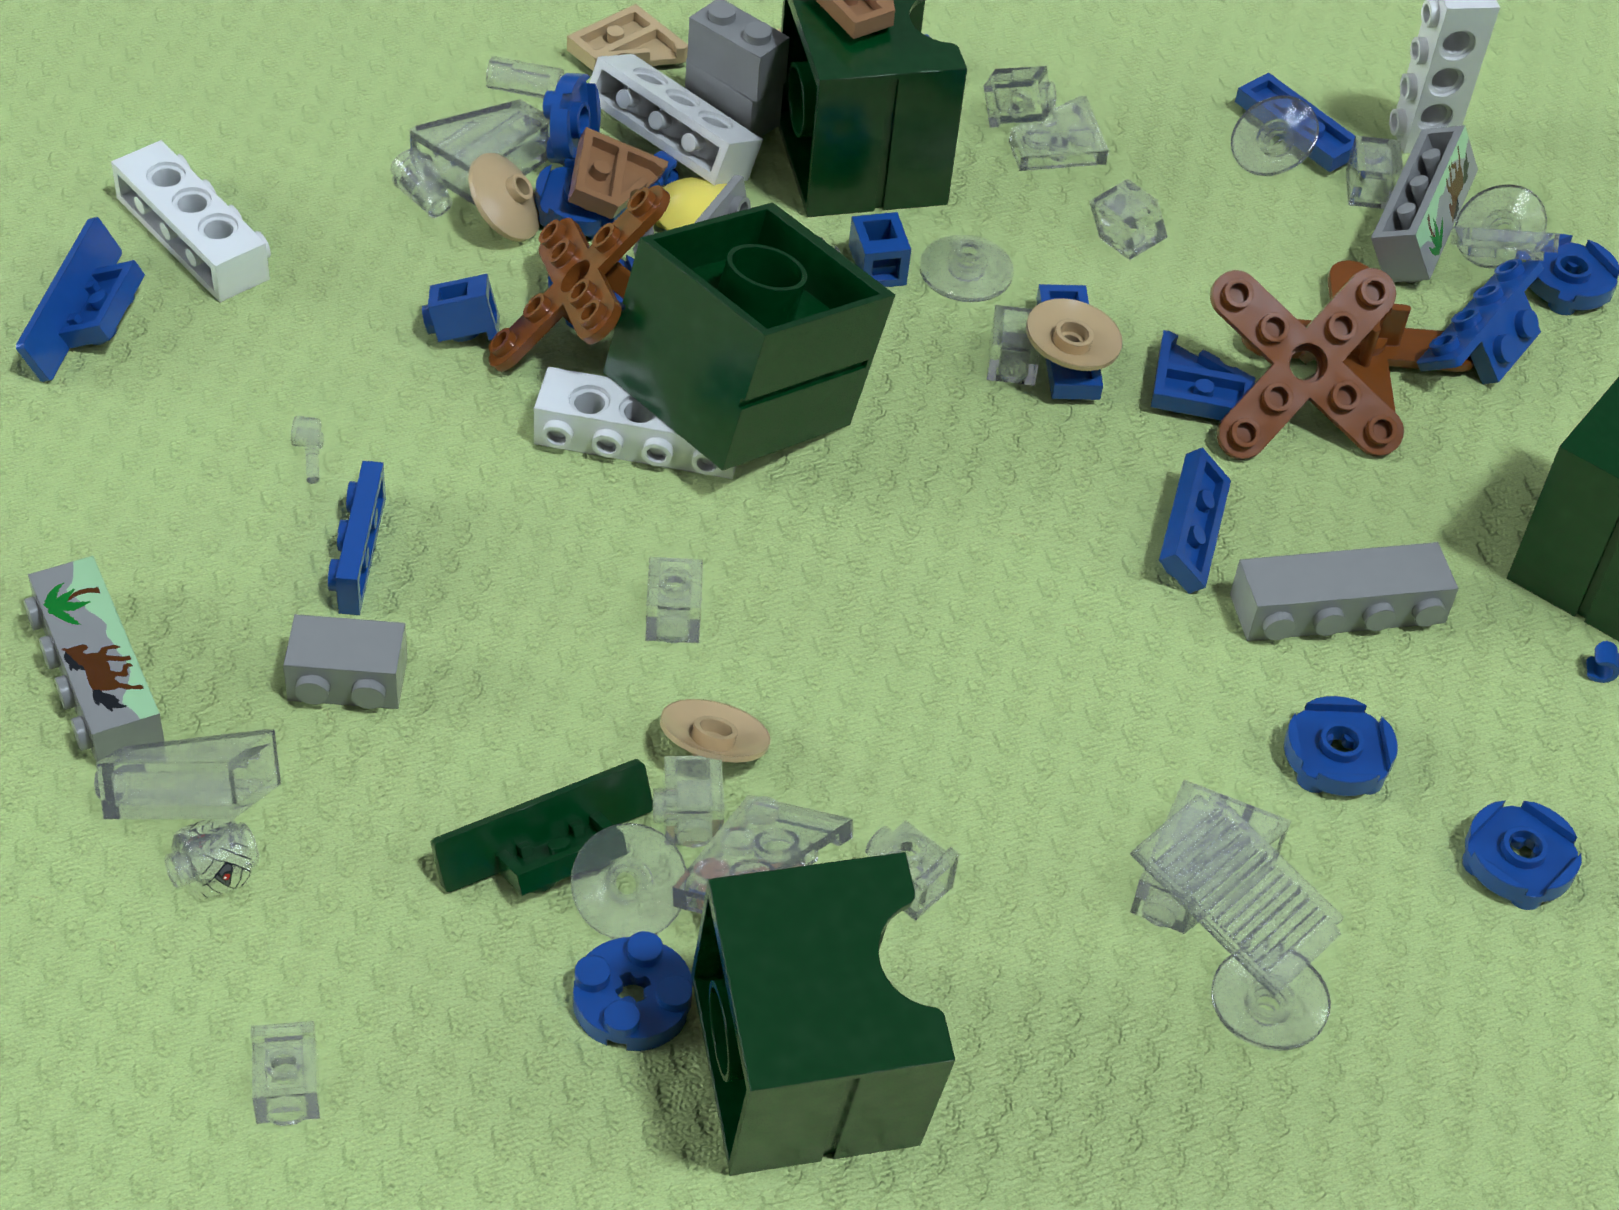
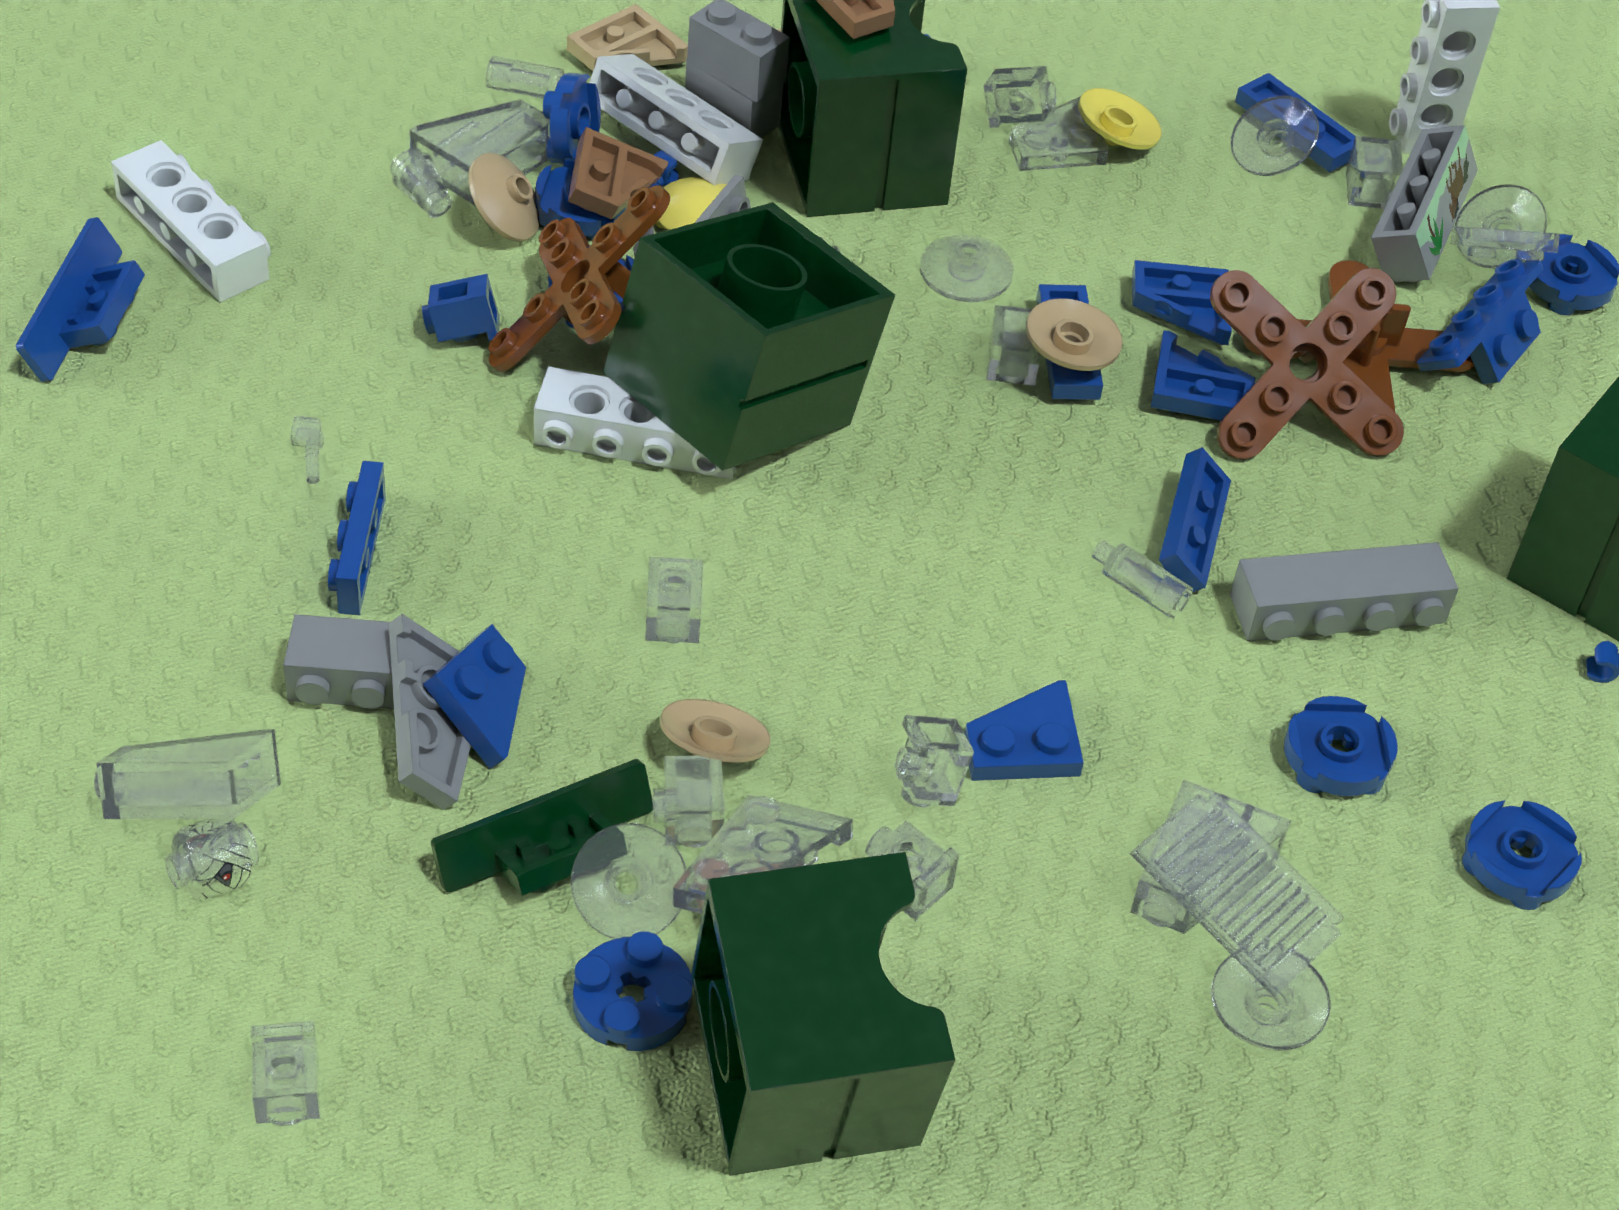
brick [23,556,166,770] -> none
blue brick [849,212,911,287] -> none
clear brick [1089,179,1168,260] -> none
none -> light grey wing [389,614,471,810]
none -> blue wing [423,624,526,769]
none -> clear brick [895,715,974,807]
none -> blue wing [964,680,1084,781]
none -> light yellow dish [1078,88,1162,149]
none -> clear cylinder [1092,540,1193,619]
none -> blue wing [1132,260,1232,345]

